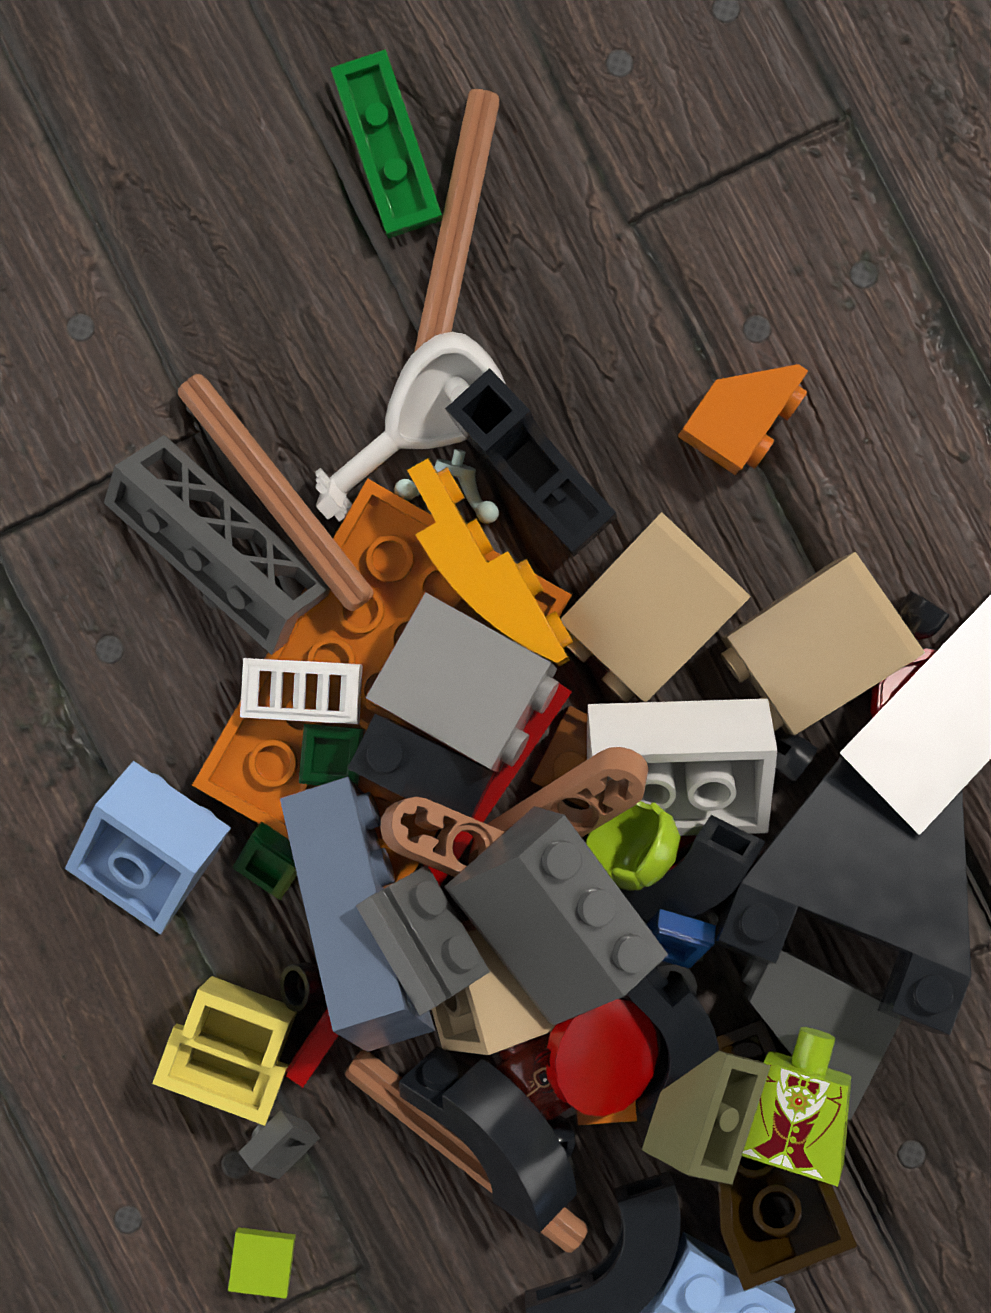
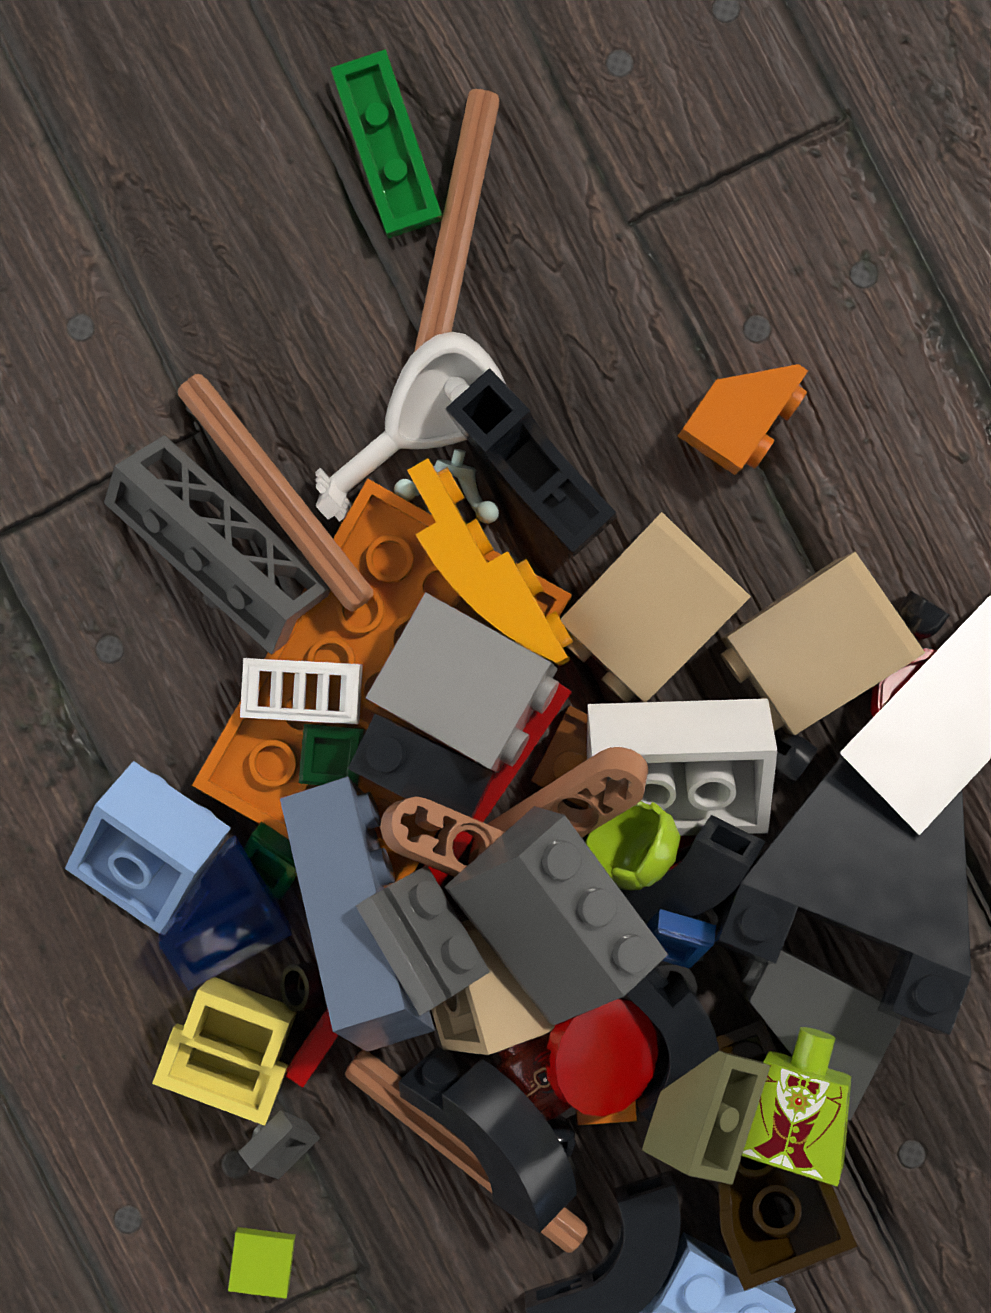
none -> clear blue wing [159,836,292,991]

